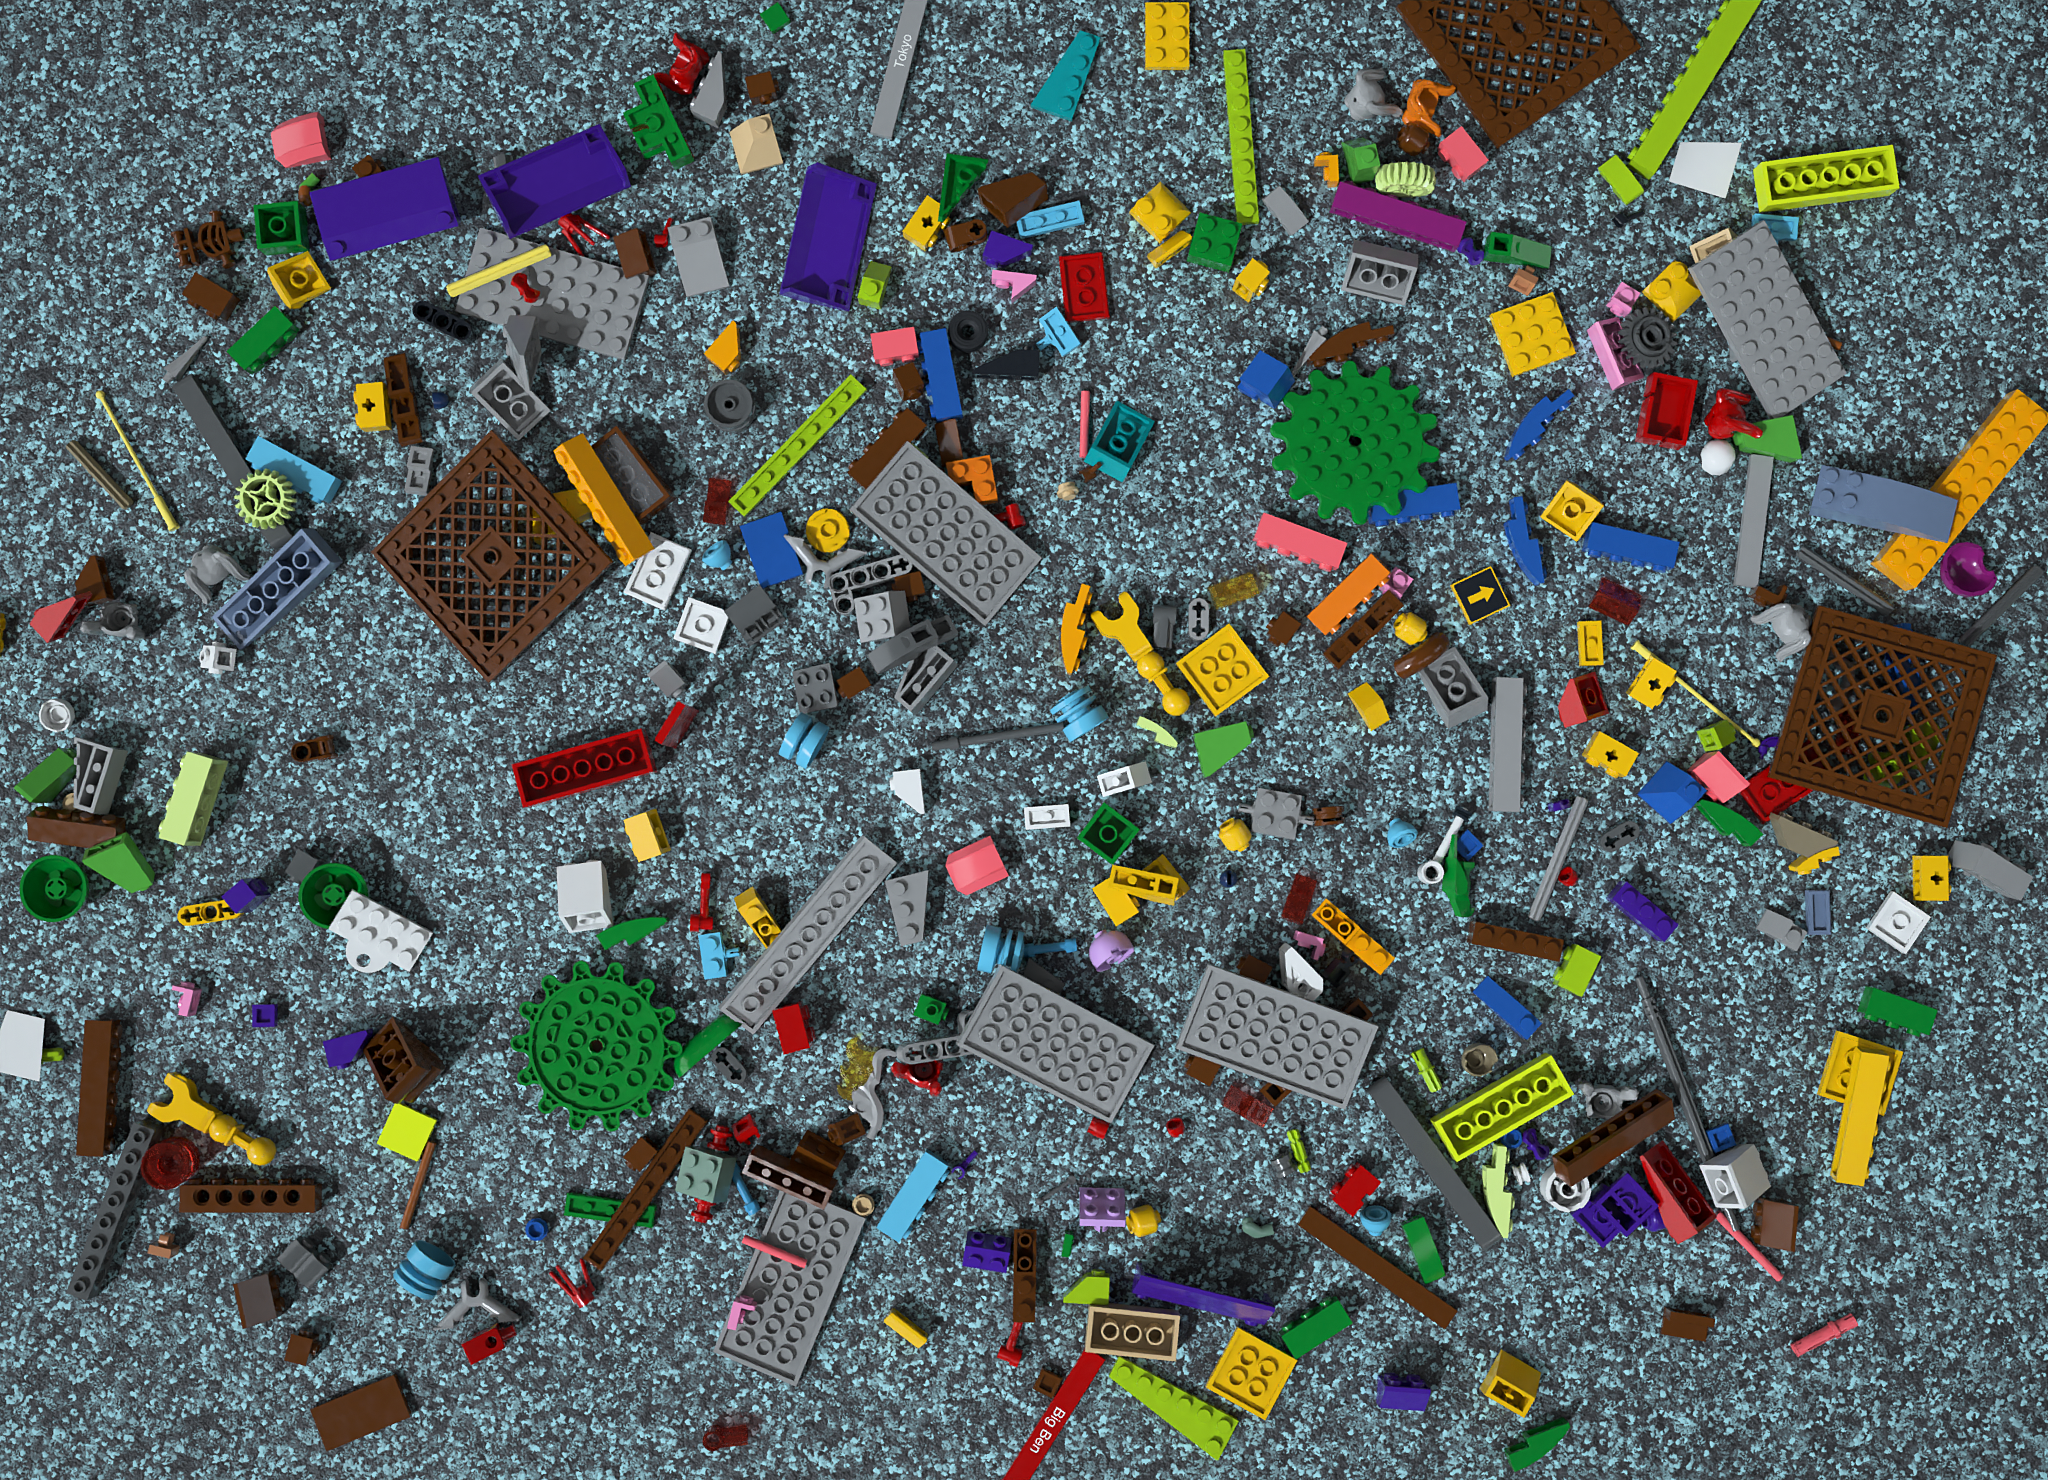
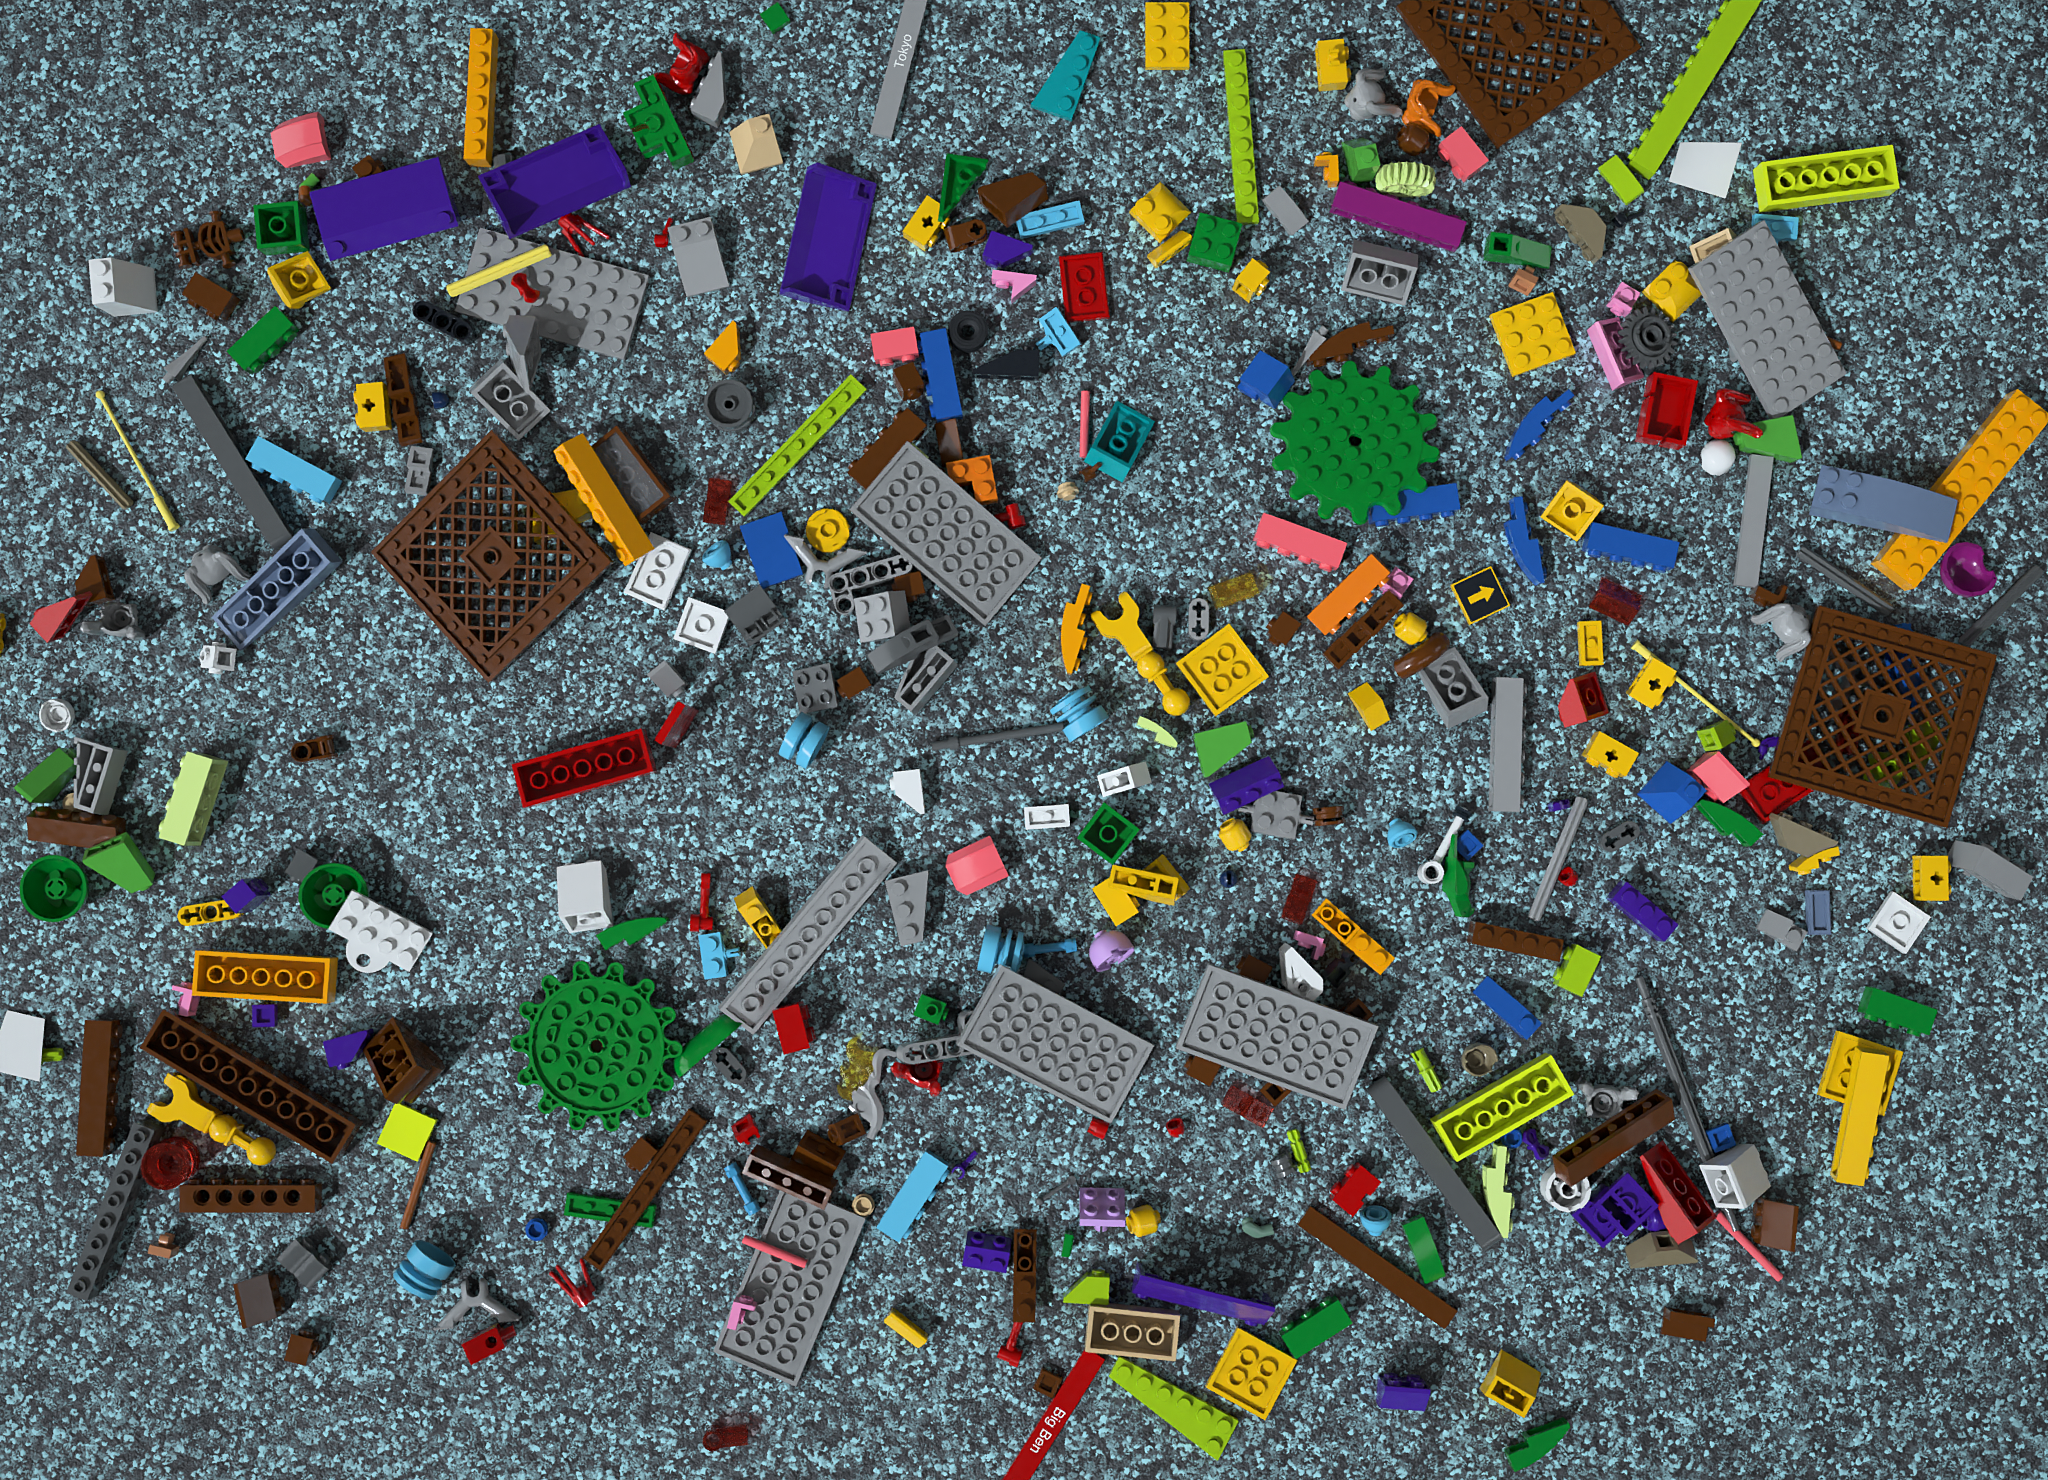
yellowish green gear [234,468,298,530] -> none
reddish brown tile [310,1373,412,1452] -> none
reddish brown panel [613,228,657,279] -> none
yellow brick [623,808,671,862] -> none
sand green brick [675,1125,737,1223] -> none
reddish brown brick [745,71,780,105] -> none
lime slope [857,261,892,310] -> none
dark purple piece [1457,237,1484,266] -> none
white bush [1512,1162,1530,1185] -> none
coral pin [1790,1313,1858,1357] -> none
none -> white slope [89,258,158,317]
none -> reddish brown brick [140,1007,364,1164]
none -> light orange brick [192,949,338,1004]
none -> light orange brick [464,28,499,167]
none -> dark purple brick [1209,756,1284,815]
none -> yellow brick [1315,39,1351,92]
none -> dark tan slope [1554,204,1606,265]
none -> dark tan slope [1625,1231,1698,1269]

